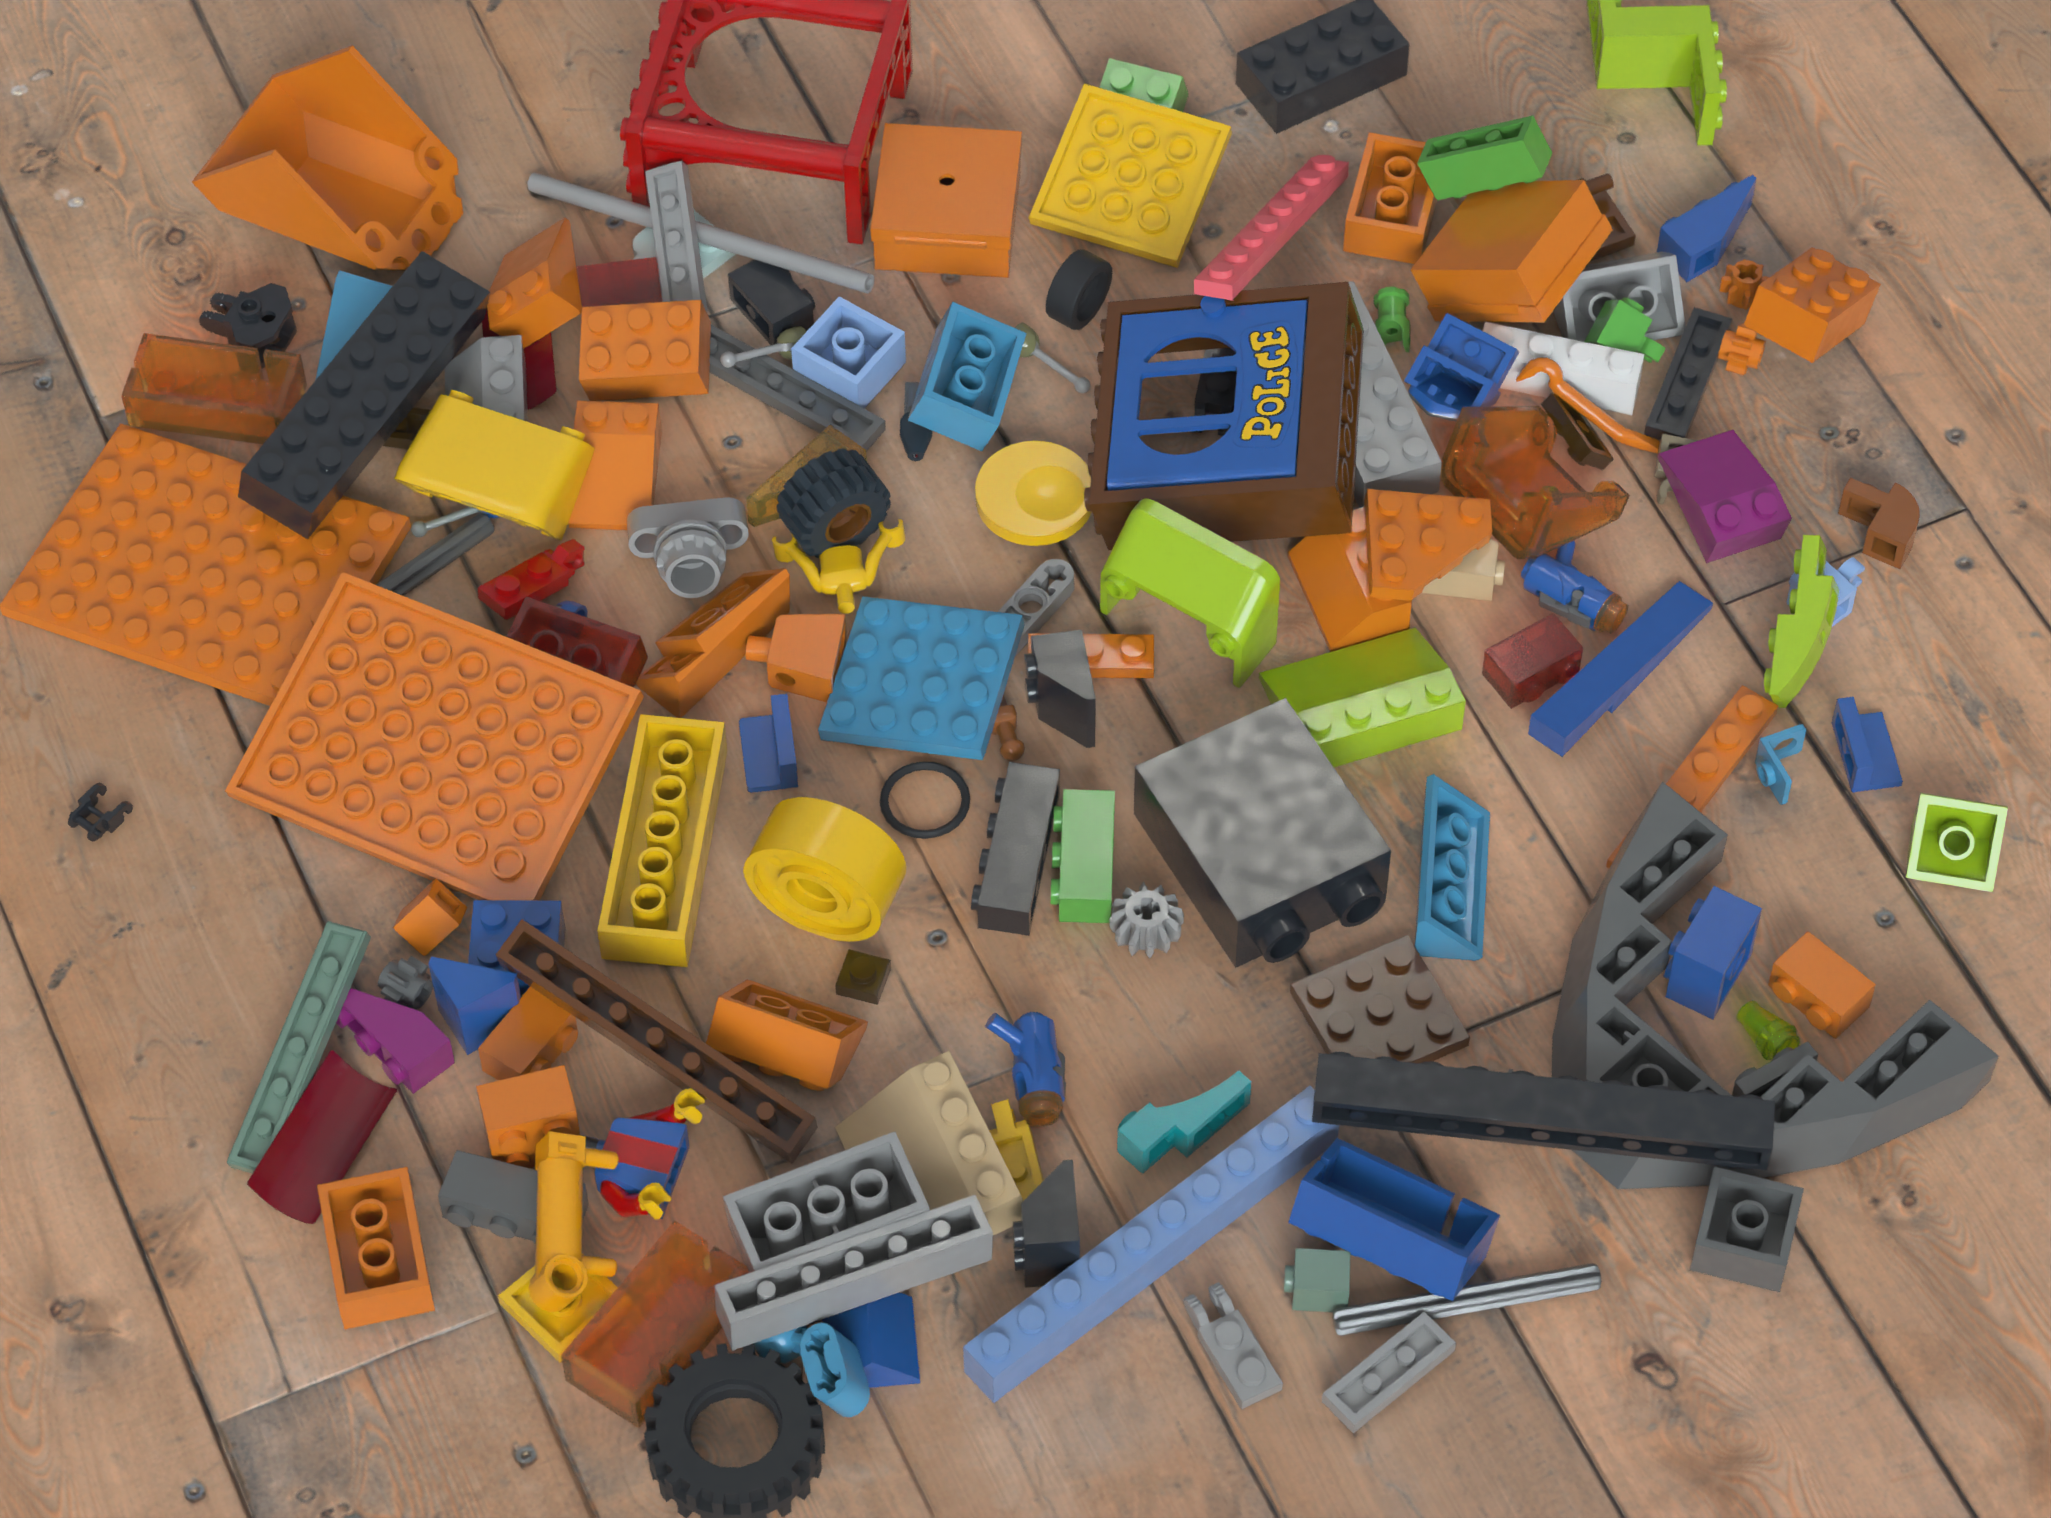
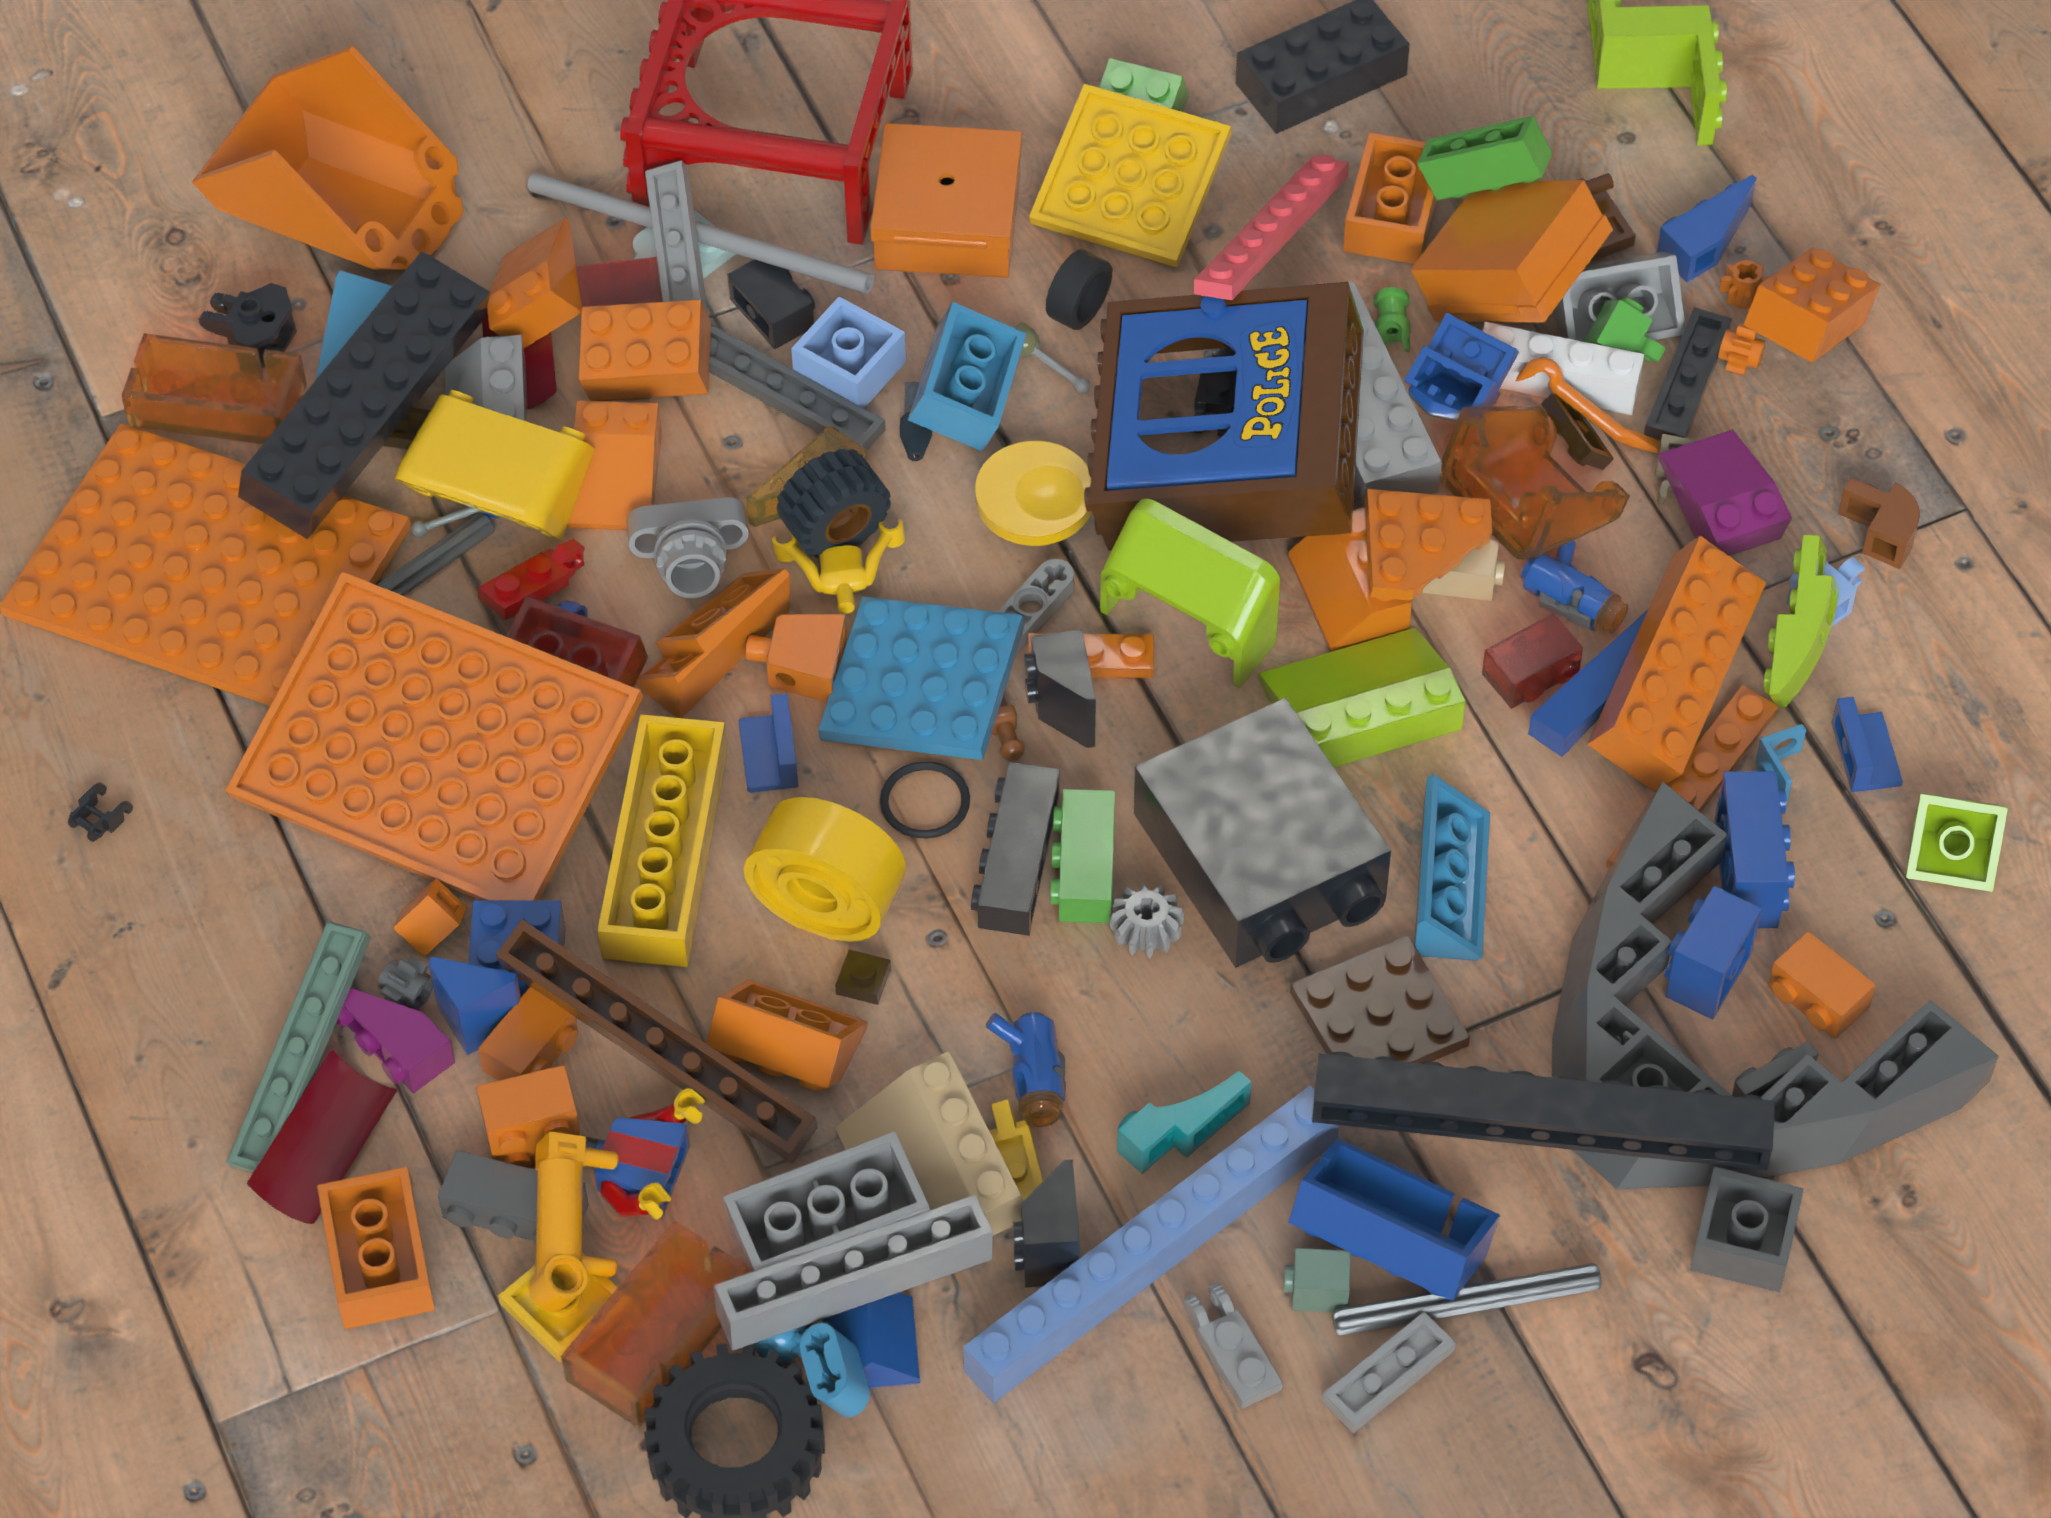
light grey hinge [720,326,807,368] -> none
clear neon green cone [1736,1001,1800,1060] -> none
none -> orange brick [1587,536,1766,792]
none -> blue brick [1714,771,1795,928]

